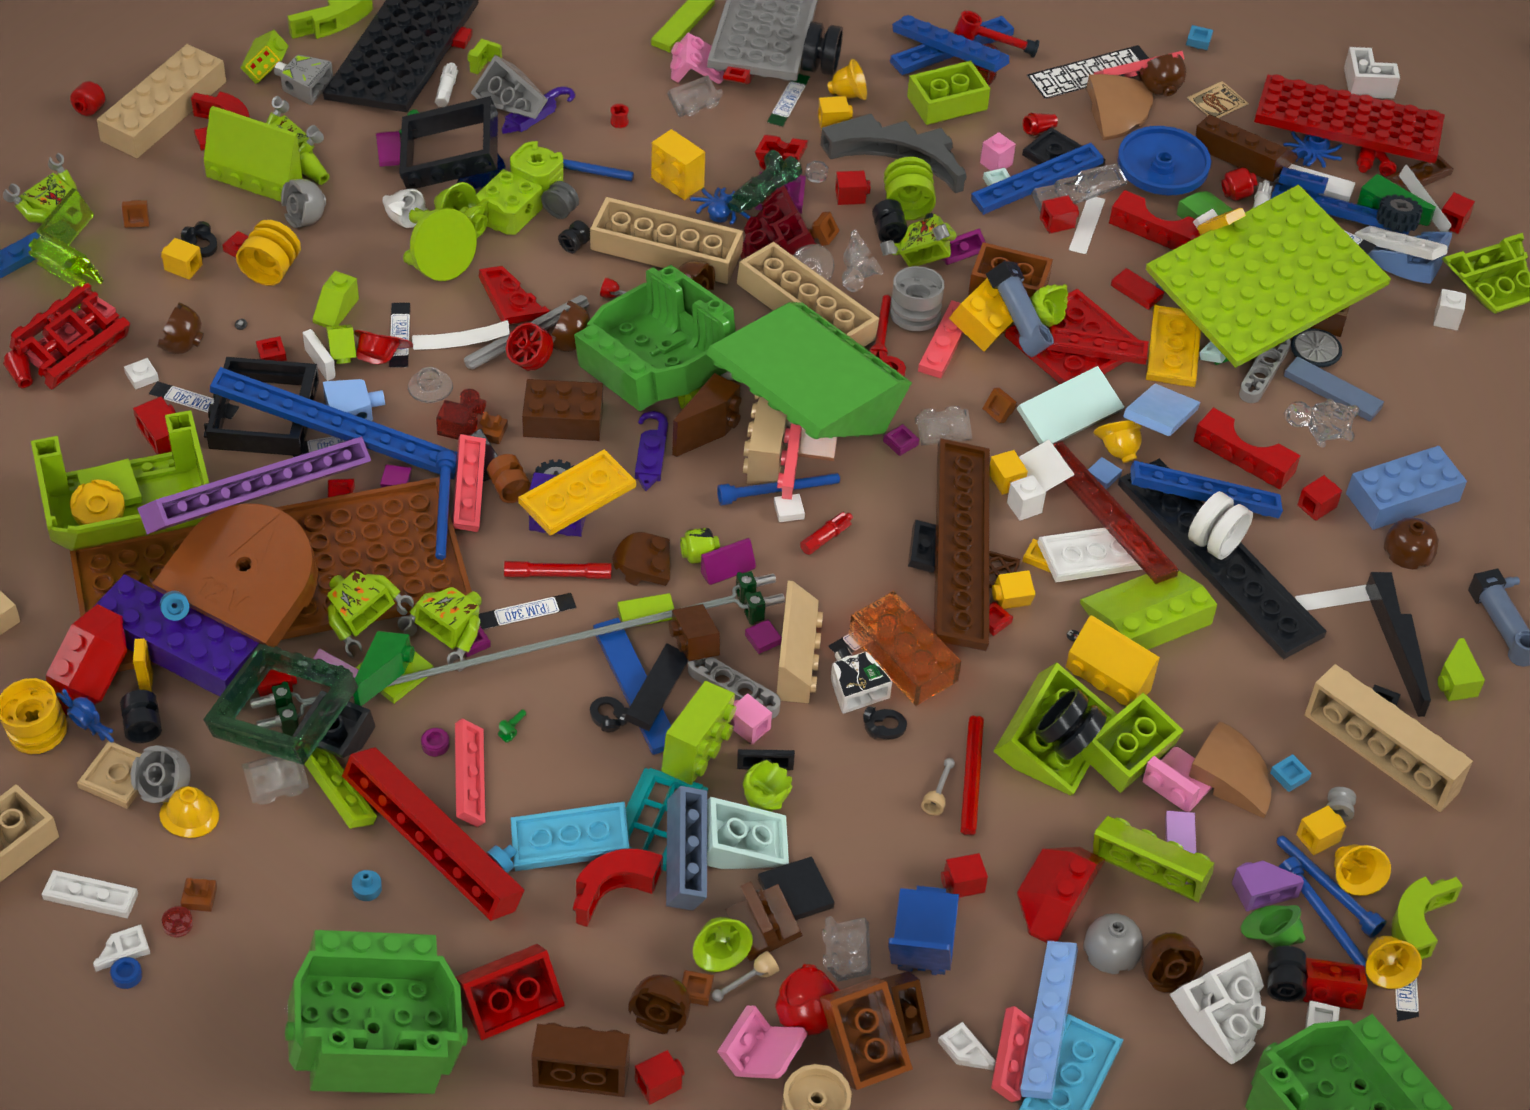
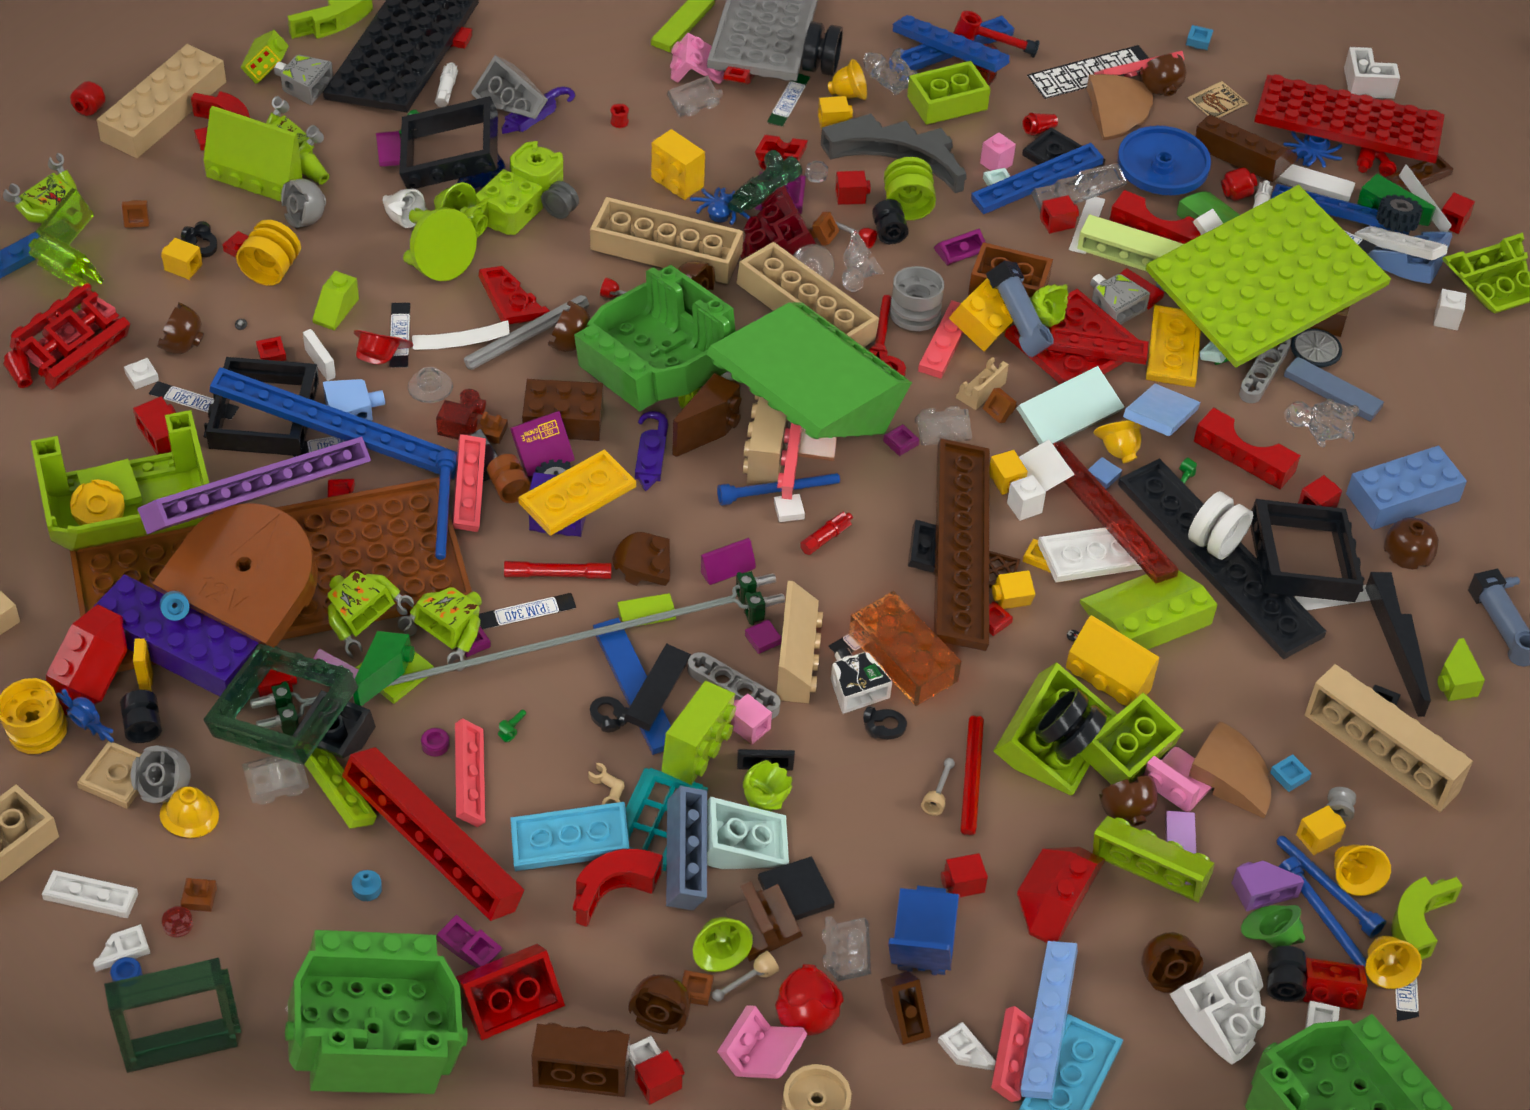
lime slope [326,324,356,364] -> none
magenta tile [380,465,412,488] -> none
lime bracket [467,39,502,74] -> none
dark azure tile [487,844,517,873] -> none
red wheel [506,322,554,371] -> none
black wheel [558,220,590,253] -> none
blue piece [563,159,634,181] -> none
reddish brown brick [669,604,720,661] -> none
lime head [680,528,720,564] -> none
dark orange brick [820,977,913,1090] -> none
lime torso [880,213,956,267] -> none
light grey cylinder [1083,913,1143,974] -> none
blue plate [1130,461,1283,519] -> none
yellow tile [1197,208,1246,235] -> none
blue plate [1278,167,1329,195] -> none
none -> clear green window [104,957,241,1073]
none -> magenta slope [436,914,503,968]
none -> magenta tile [510,411,575,477]
none -> tan arm [588,763,625,805]
none -> white tile [630,1036,661,1071]
none -> red hinge [835,221,877,248]
none -> clear animal [863,48,918,96]
none -> tan hinge [956,357,1009,410]
none -> yellowish green brick [1077,214,1183,271]
none -> light grey torso [1090,274,1150,324]
none -> reddish brown cylinder [1099,776,1158,827]
none -> green hand [1179,457,1197,484]
none -> black window [1250,499,1365,602]

